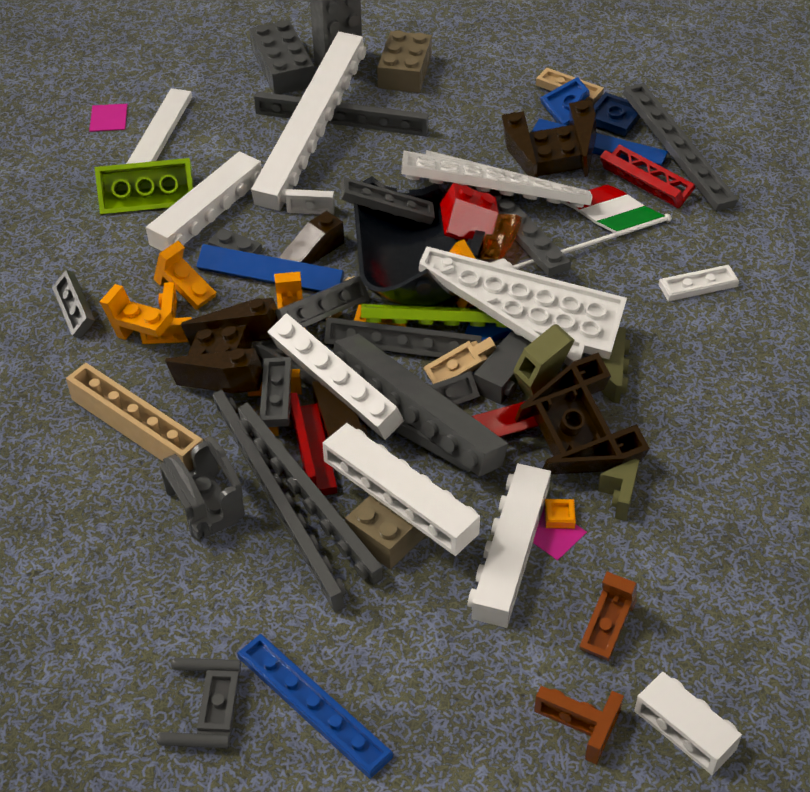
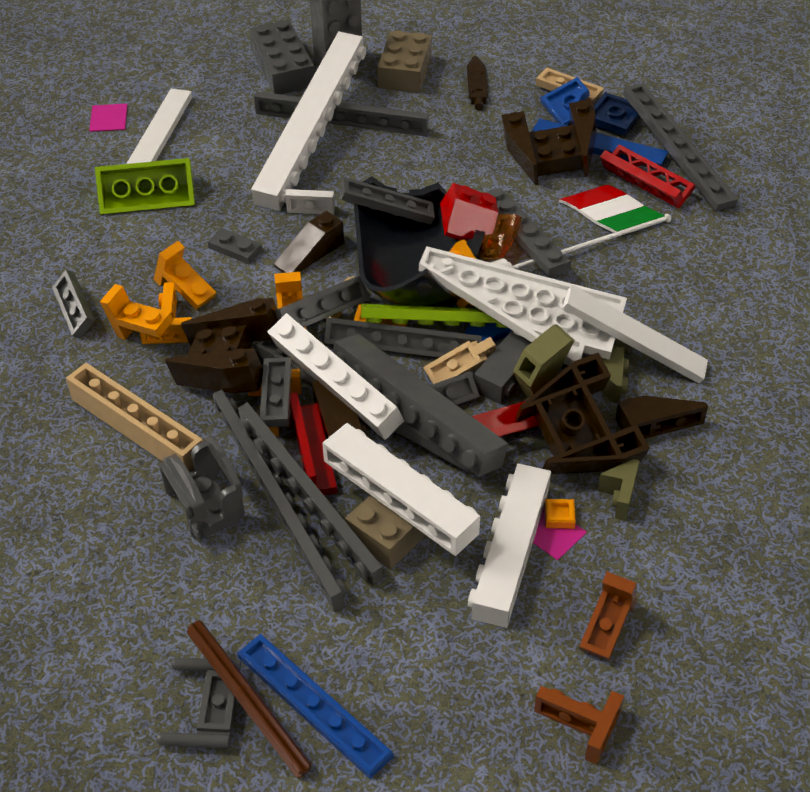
white brick [146,151,262,251] -> none
blue tile [196,244,345,292] -> none
white wing [401,150,593,208] -> none
white brick [634,672,742,775] -> none
white tile [659,265,739,302] -> none
none -> reddish brown axle [187,620,312,778]
none -> dark brown piece [467,56,488,111]
none -> white tile [562,285,708,383]
none -> dark brown slope [615,395,708,439]

